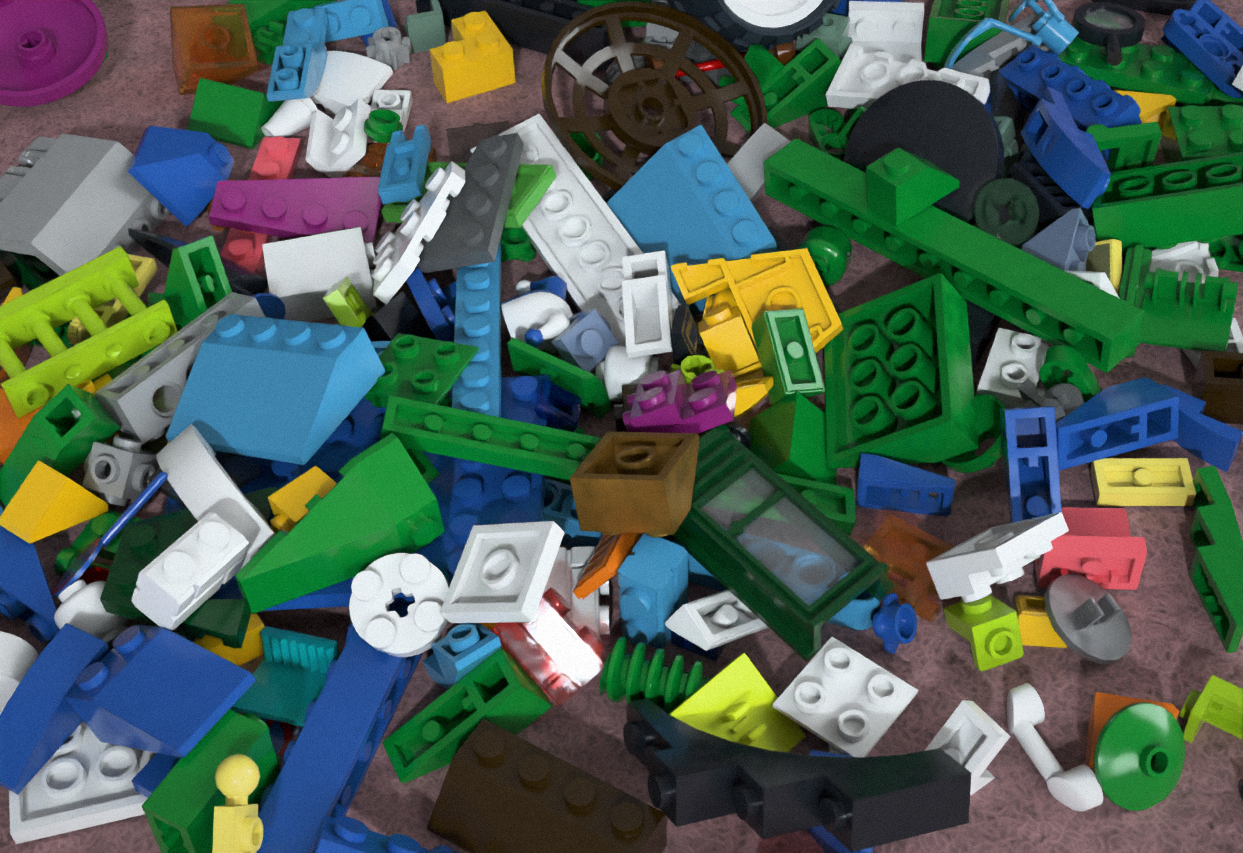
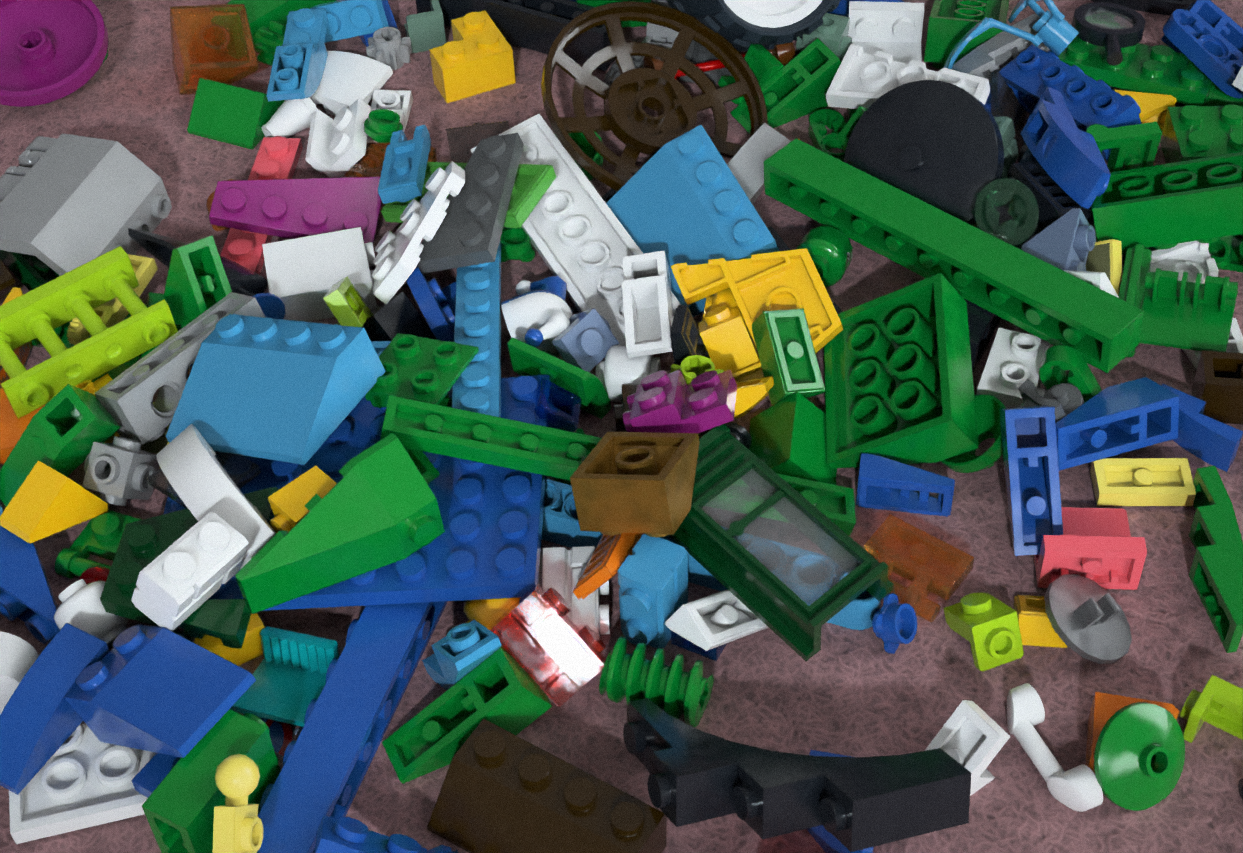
blue piece [52,472,168,598] -> none
blue slope [127,125,235,226] -> none
white plate [349,553,450,657] -> none
white plate [439,521,565,623] -> none
neon yellow piece [669,652,806,753] -> none
white hinge [772,637,918,757] -> none
green slope [866,147,960,227] -> none
white plate [926,512,1069,603] -> none

